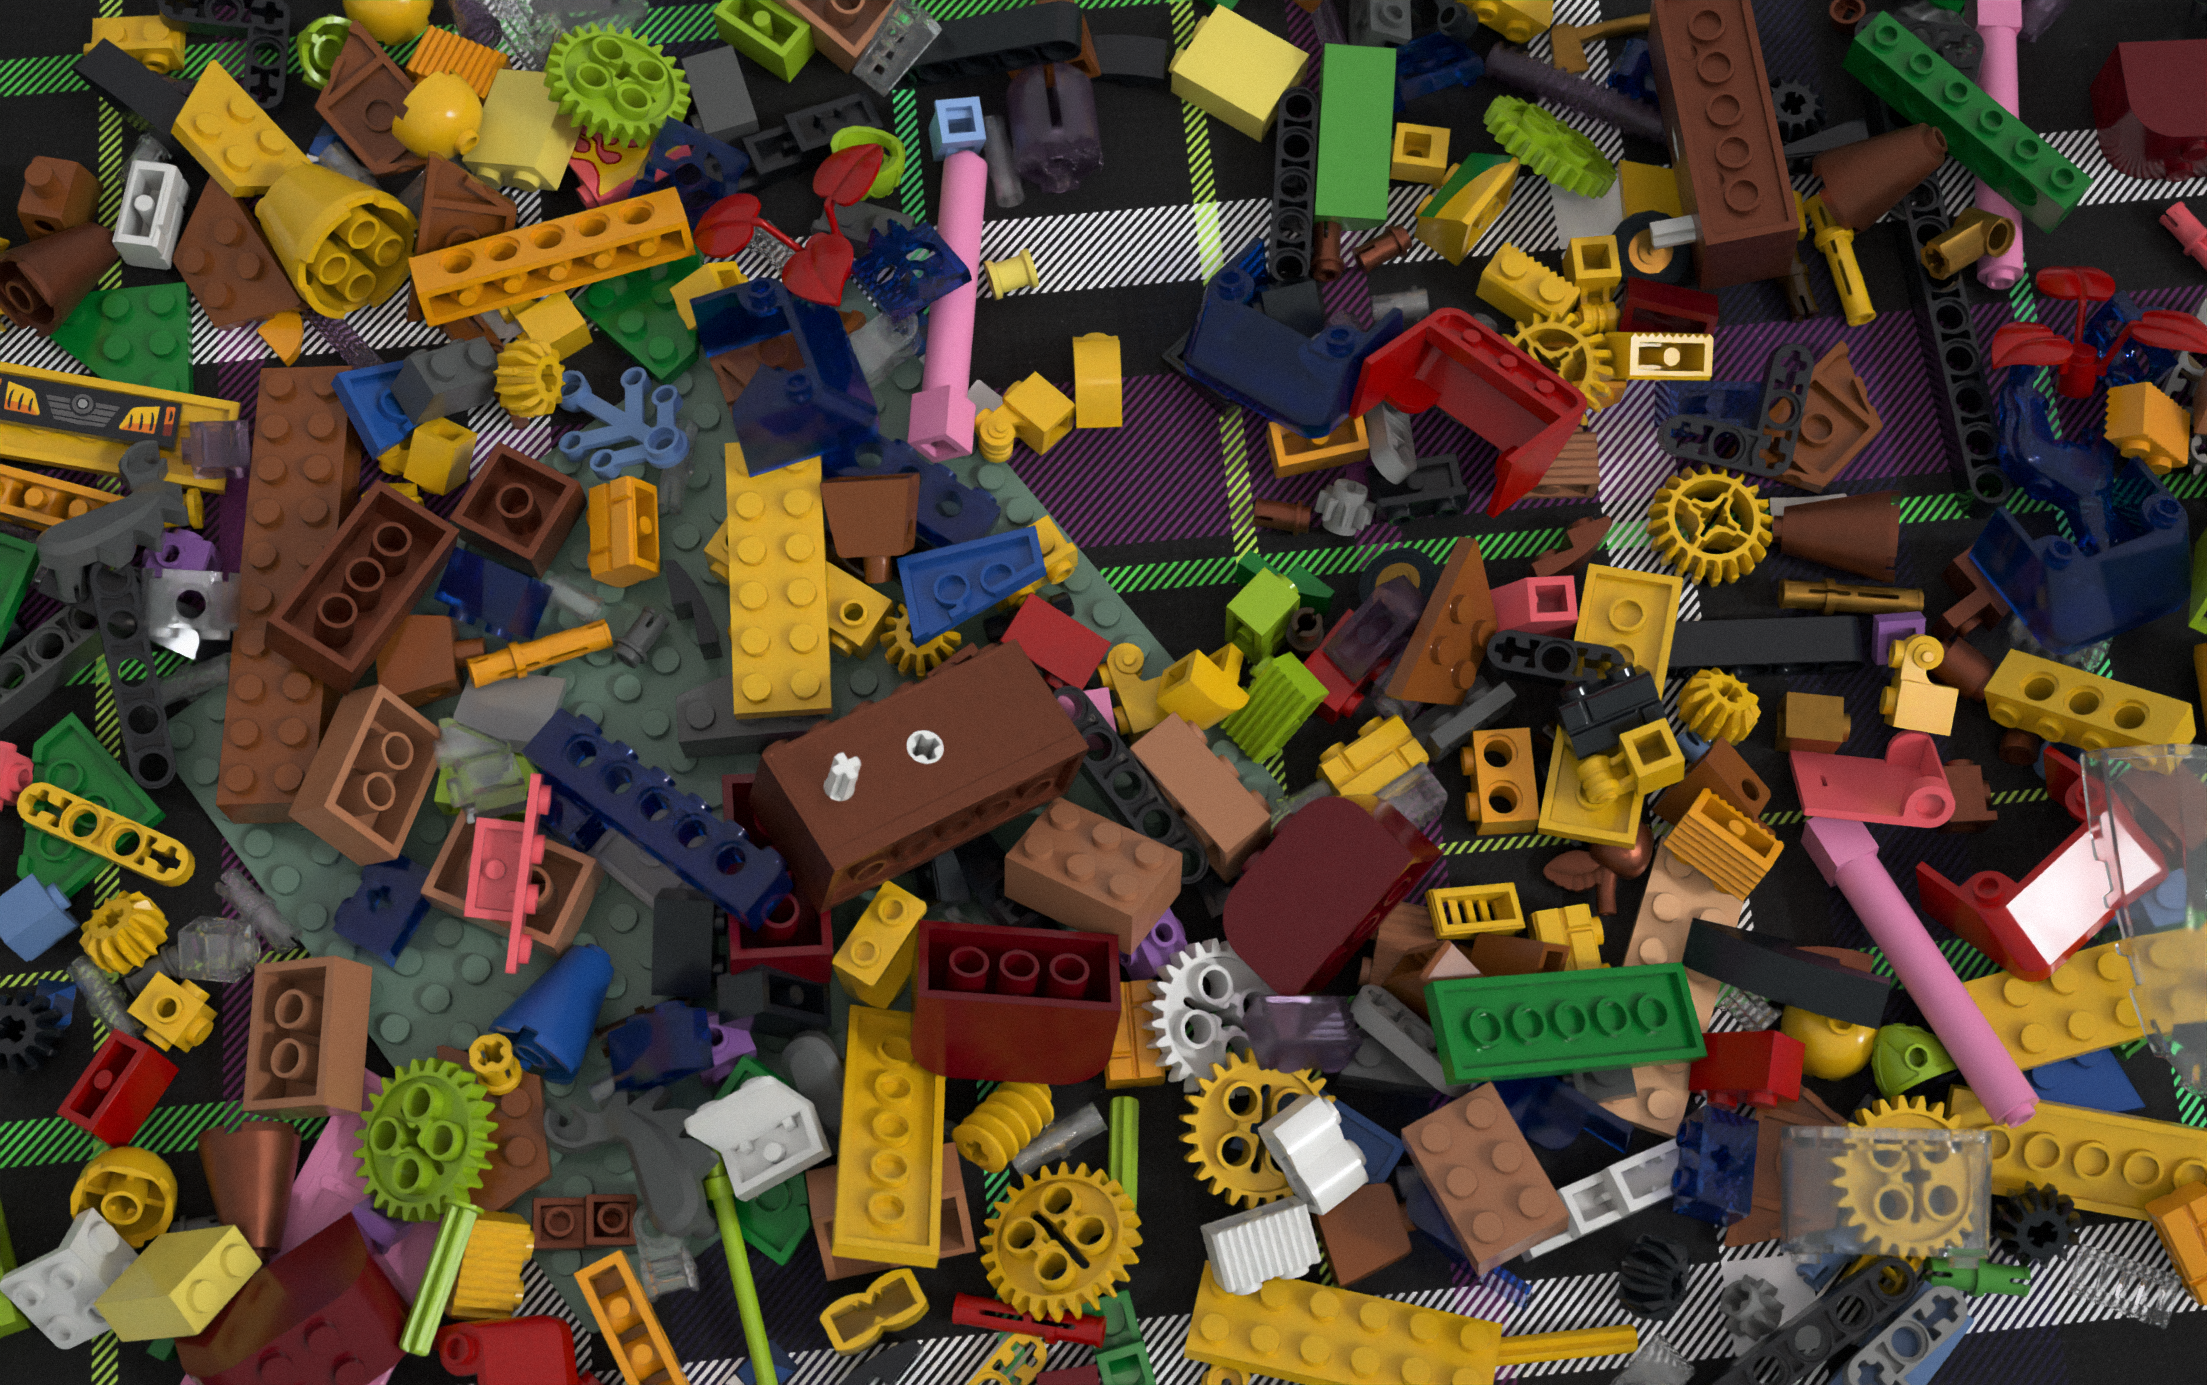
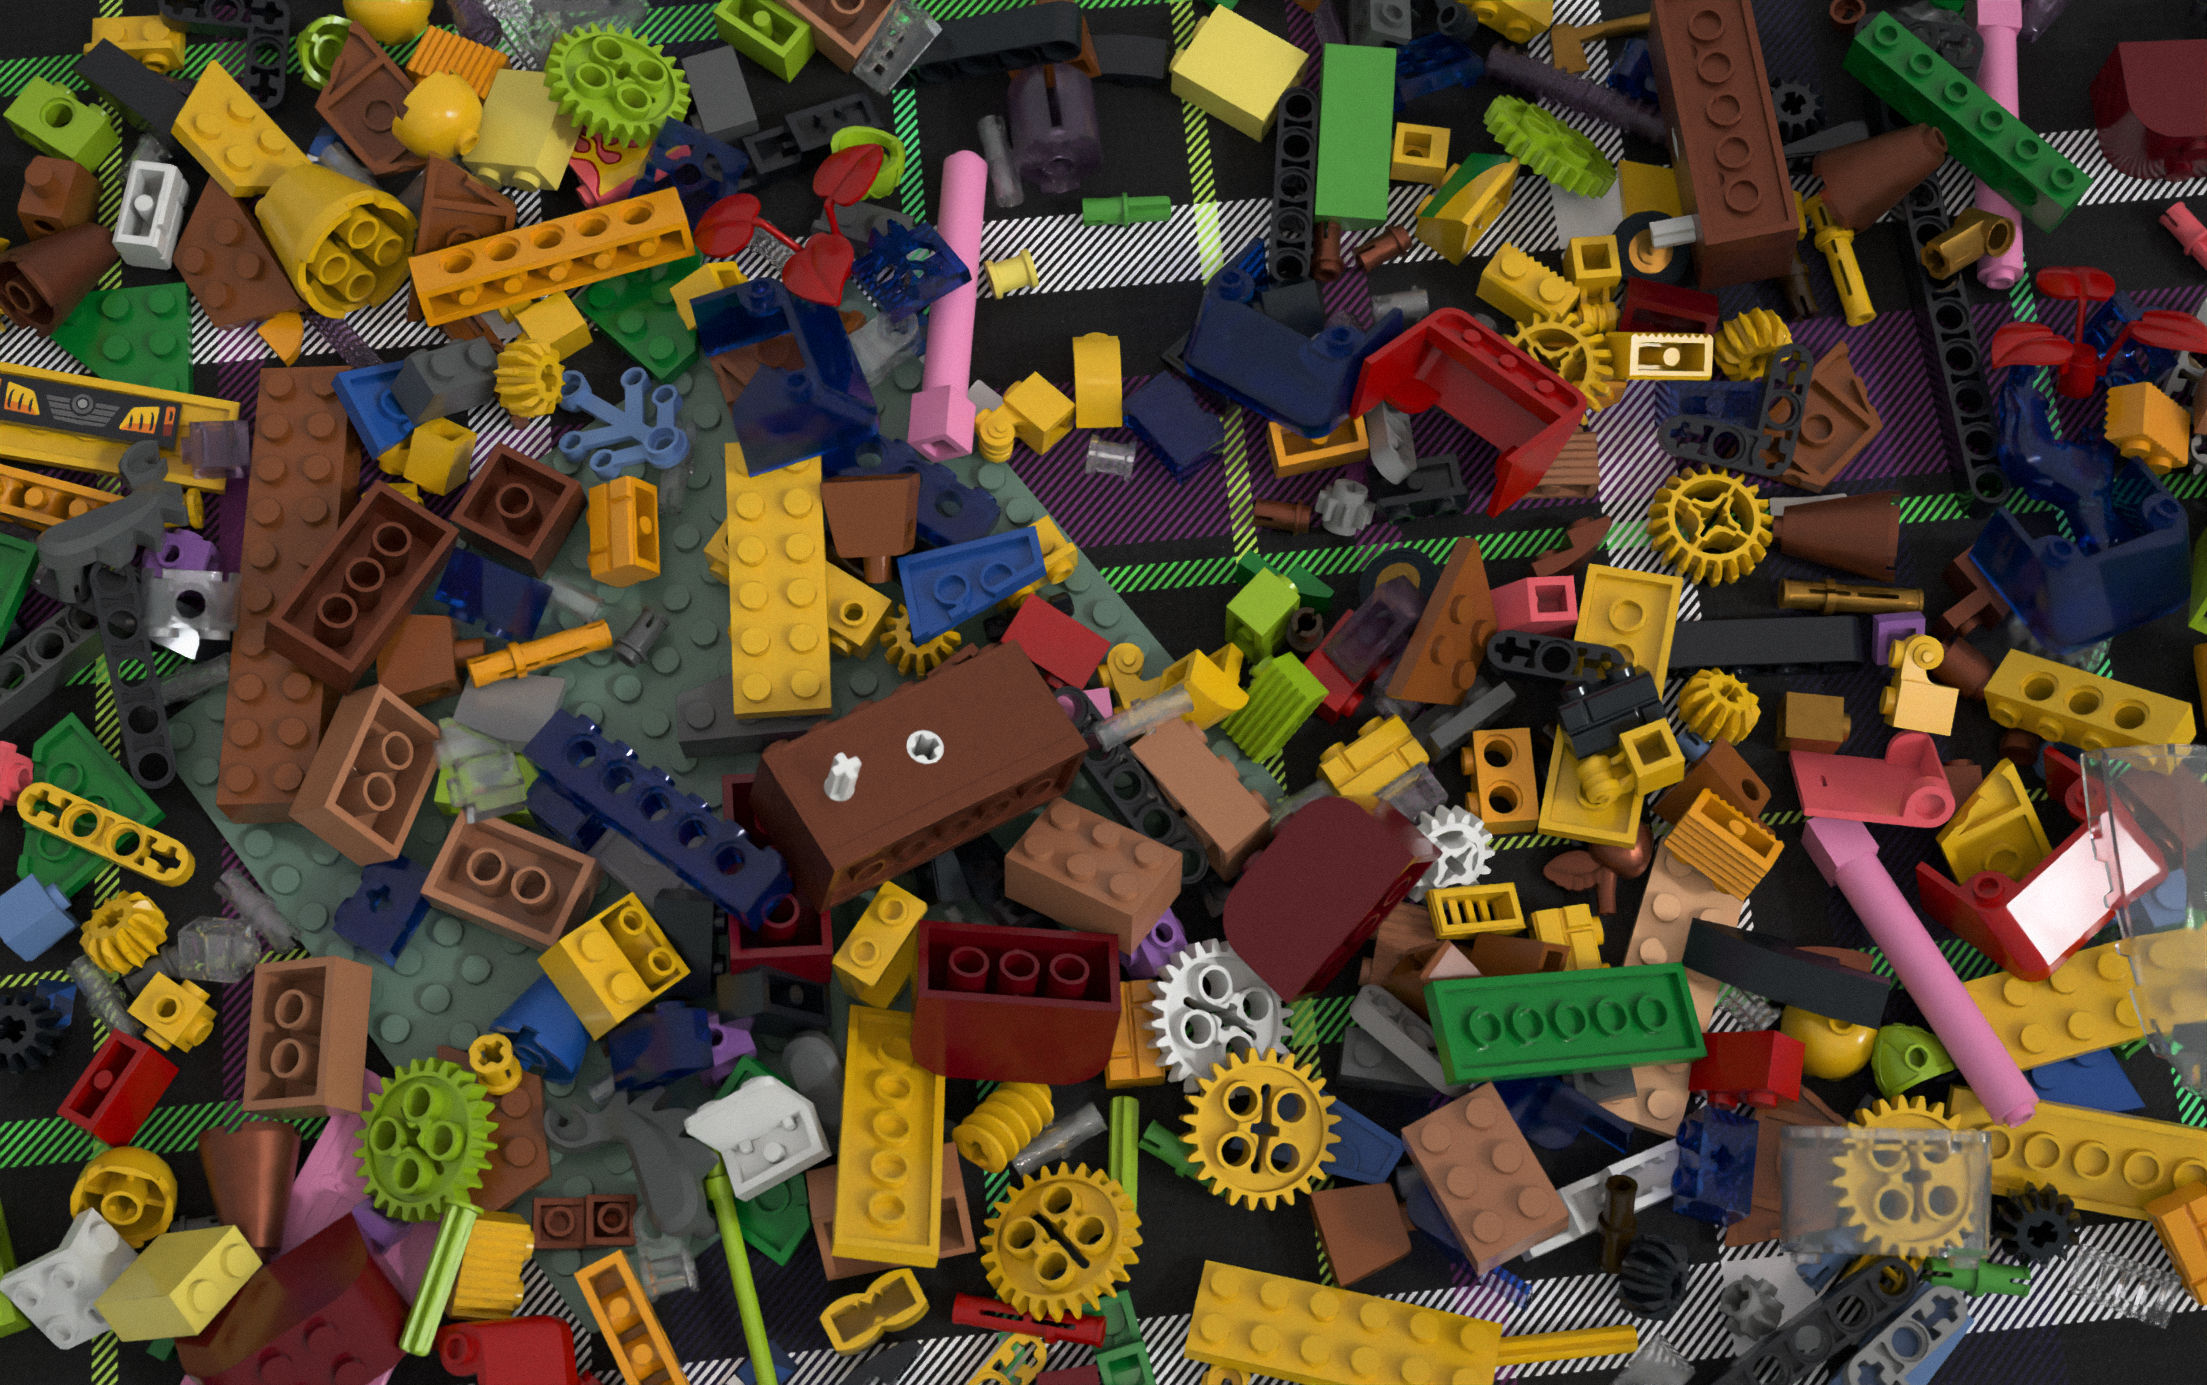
coral bracket [464,773,552,974] -> none
black slope [664,559,723,660] -> none
light blue brick [928,96,986,162] -> none
white brick [1201,1195,1321,1295] -> none
clear purple brick [1242,995,1363,1073] -> none
white brick [1258,1094,1369,1215] -> none
none -> lime brick [3,75,120,174]
none -> yellow slope [537,892,691,1041]
none -> bright green axle [1082,192,1172,228]
none -> clear bush [1085,433,1138,482]
none -> clear pin [1092,682,1194,752]
none -> clear blue brick [1122,370,1225,485]
none -> bright green pin [1138,1120,1227,1198]
none -> white gear [1407,805,1495,909]
none -> dark brown pin [1597,1174,1638,1274]
none -> yellow gear [1713,307,1793,384]
none -> yellow wing [1936,758,2053,887]

